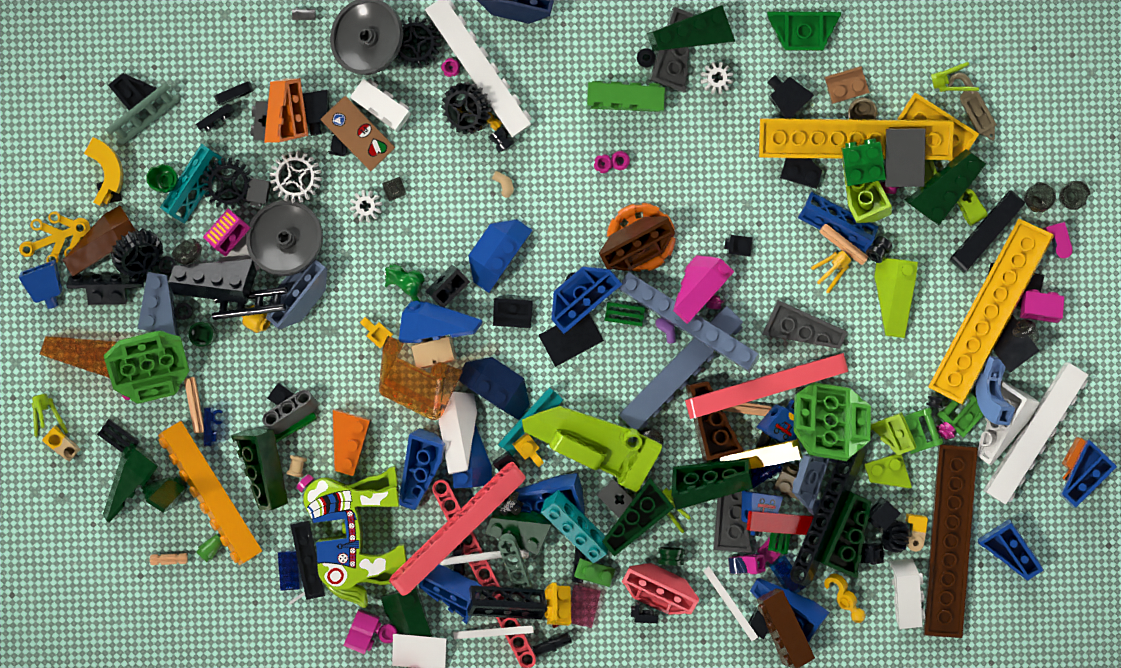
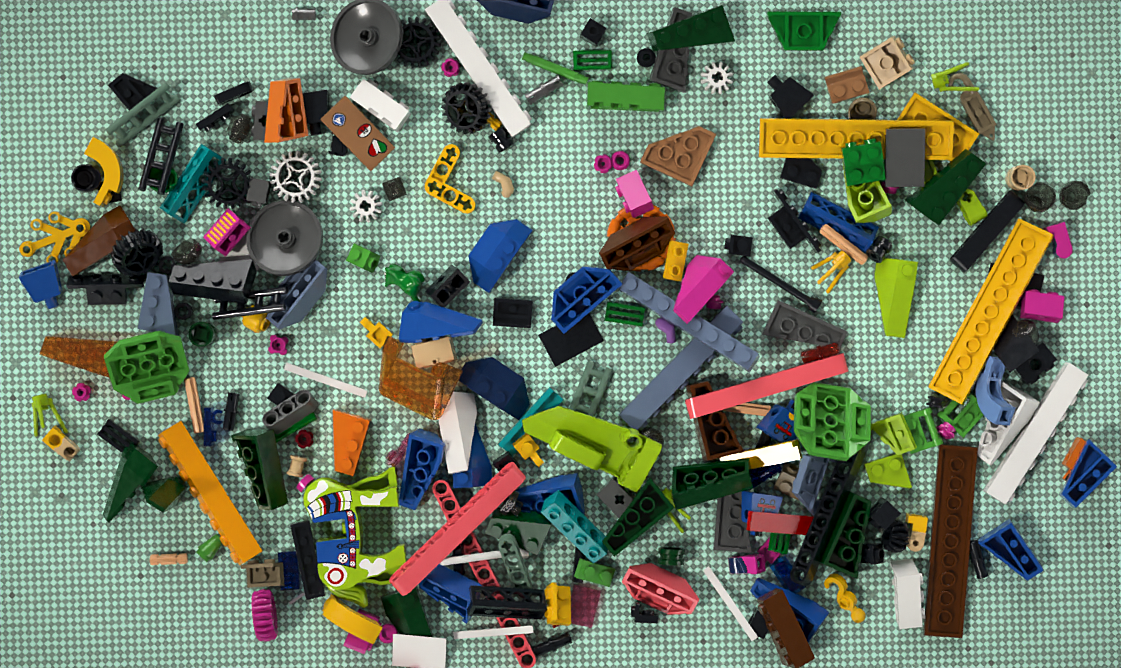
none -> black hair [71,164,102,193]
none -> dark pink plate [72,383,91,402]
none -> black bar [138,118,184,195]
none -> black axle [223,392,240,431]
none -> clear smoke head [226,114,254,144]
none -> dark tan bracket [241,559,284,588]
none -> dark pink gear [251,589,278,642]
none -> dark pink plate [268,335,289,355]
none -> white sticker [284,362,367,398]
none -> dark red plate [295,430,314,449]
none -> yellow arch [322,594,383,644]
none -> bright green bracket [346,243,380,273]
none -> clear pink plate [386,433,410,467]
none -> yellow beam [424,144,476,214]
none -> bright green piece [522,52,589,85]
none -> flat silver pin [524,75,563,105]
none -> sand green bar [569,360,613,417]
none -> green tile [573,50,612,71]
none -> black brick [580,18,606,47]
none -> brick [615,170,654,218]
none -> medium nougat plate [640,126,716,187]
none -> yellow bracket [663,240,689,282]
none -> black piece [740,256,822,313]
none -> black bracket [767,188,821,253]
none -> clear red axle [801,343,840,364]
none -> tan plate [860,35,915,90]
none -> black axle [970,540,989,579]
none -> tan wheel [1005,165,1036,191]
none -> black brick [1013,342,1057,384]

